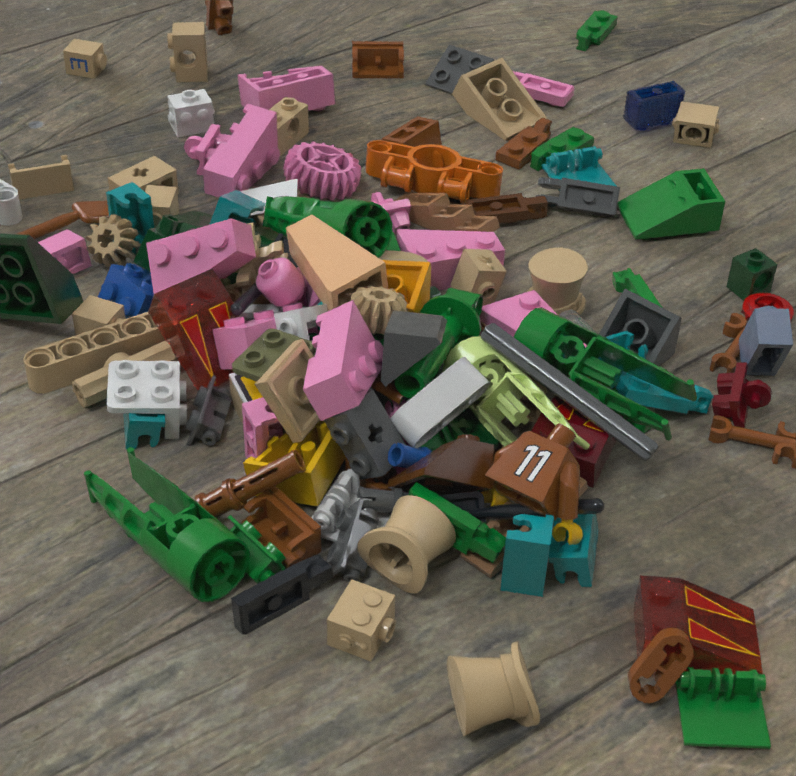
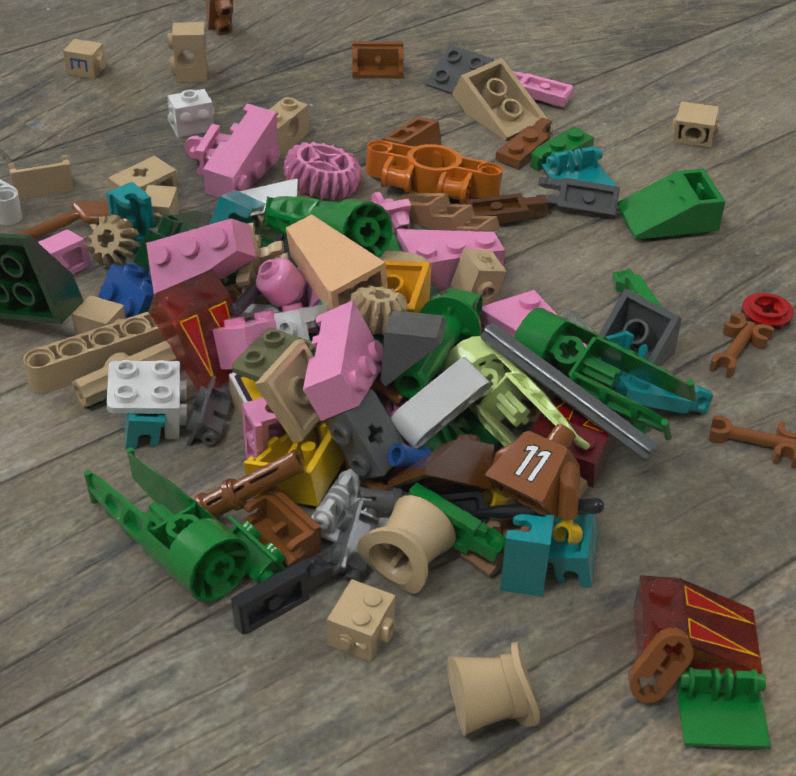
bright pink wedge [238,66,335,111] -> none
tan hat [527,248,588,322] -> none
green hinge [576,10,618,52] -> none
clear blue brick [623,81,686,130] -> none
dark red hips [712,362,772,428] -> none
dark green brick [726,248,778,301] -> none
sand blue brick [739,306,793,376] -> none

